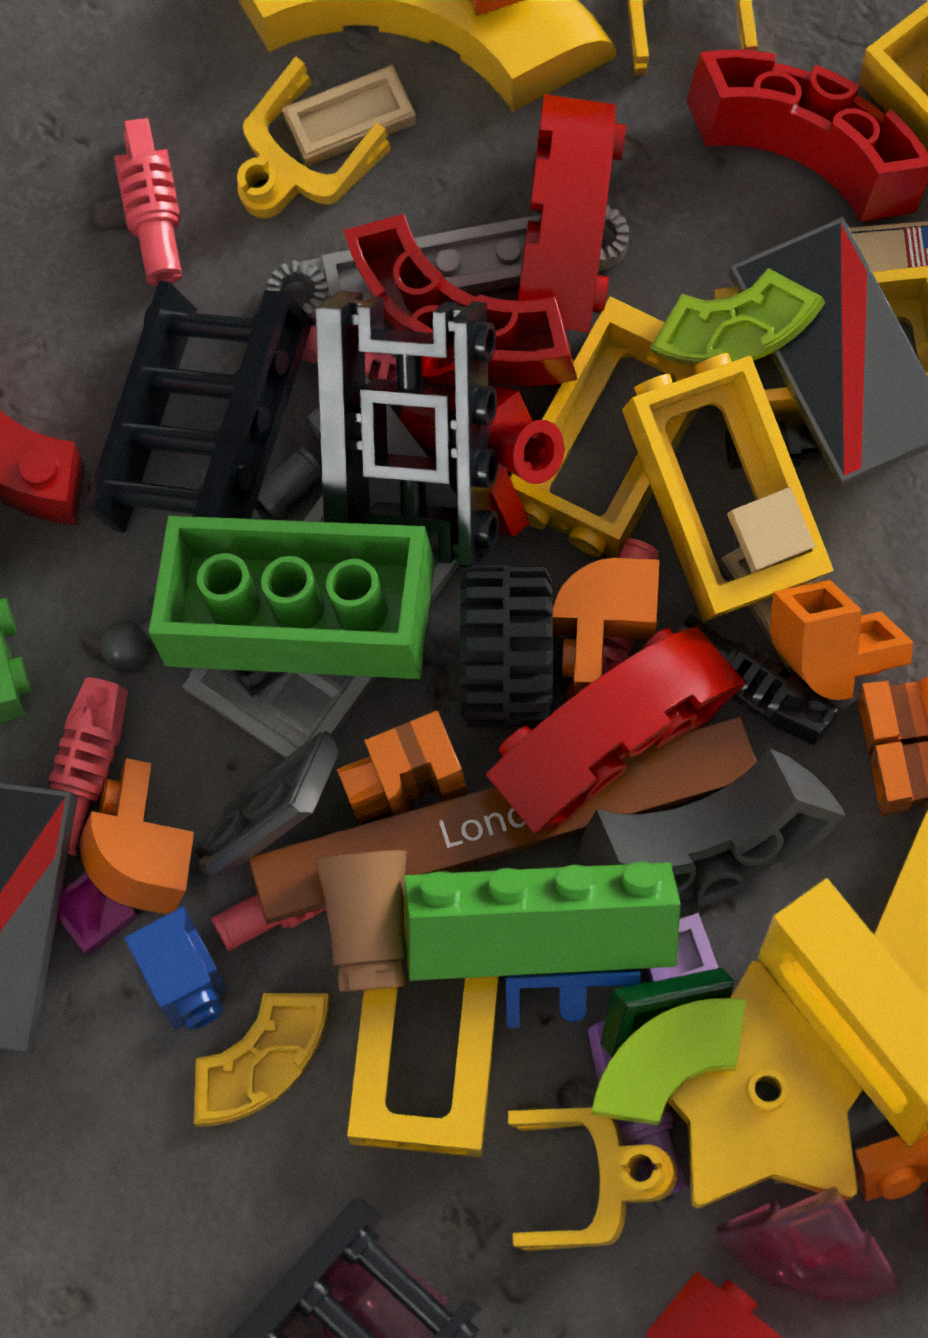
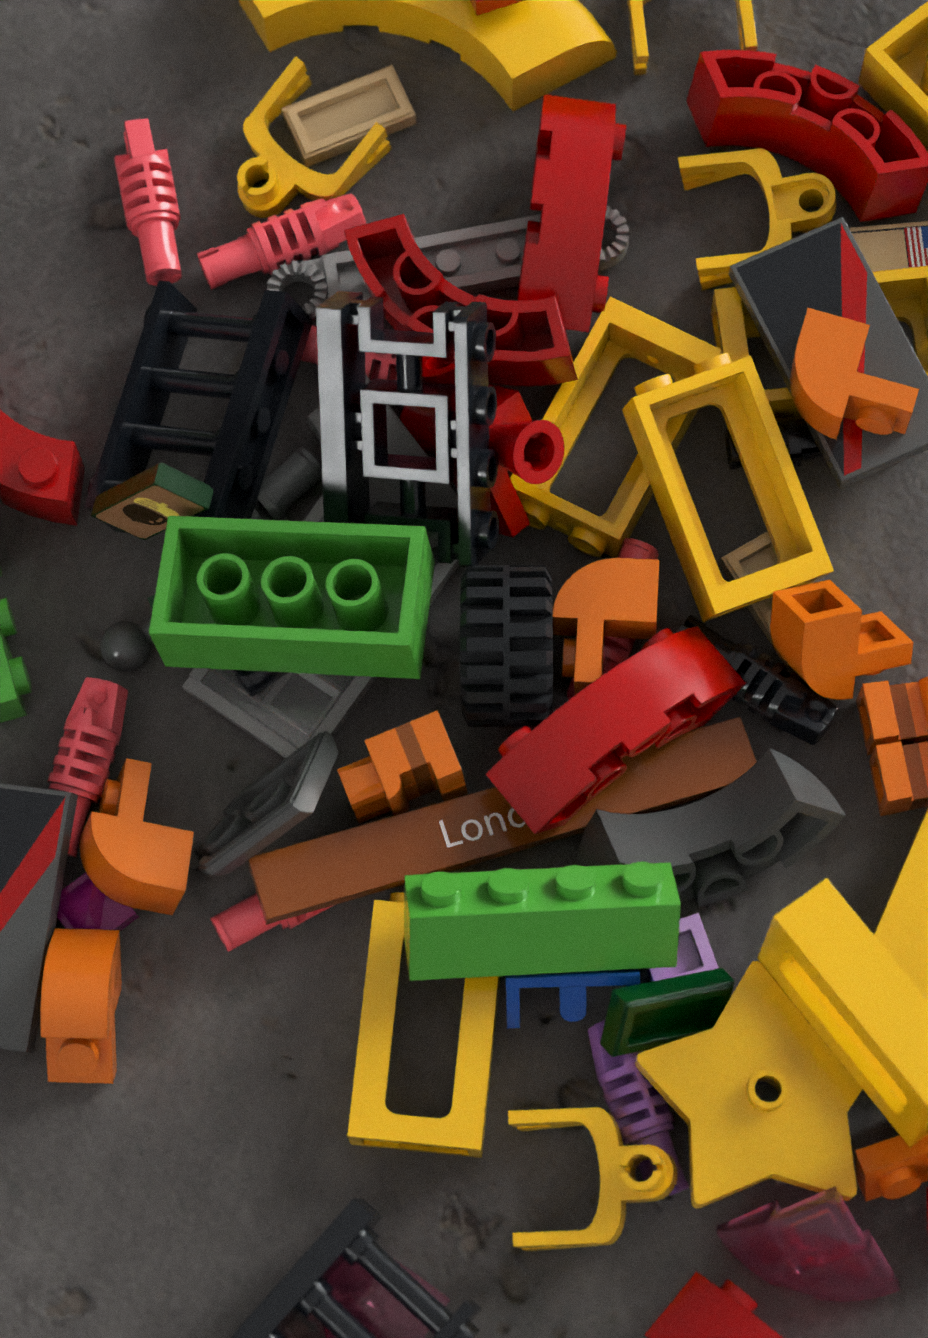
blue window [124,906,227,1031] -> none
yellow tile [194,993,330,1127] -> none
medium nougat plant [314,850,407,992] -> none
lime tile [591,998,746,1126] -> none
lime tile [650,268,825,366] -> none
tan tile [727,487,815,573] -> none
none -> orange brick [40,928,122,1084]
none -> tile [91,462,214,541]
none -> coral hinge [196,193,366,290]
none -> yellow piece [678,148,836,291]
none -> orange brick [790,308,919,440]

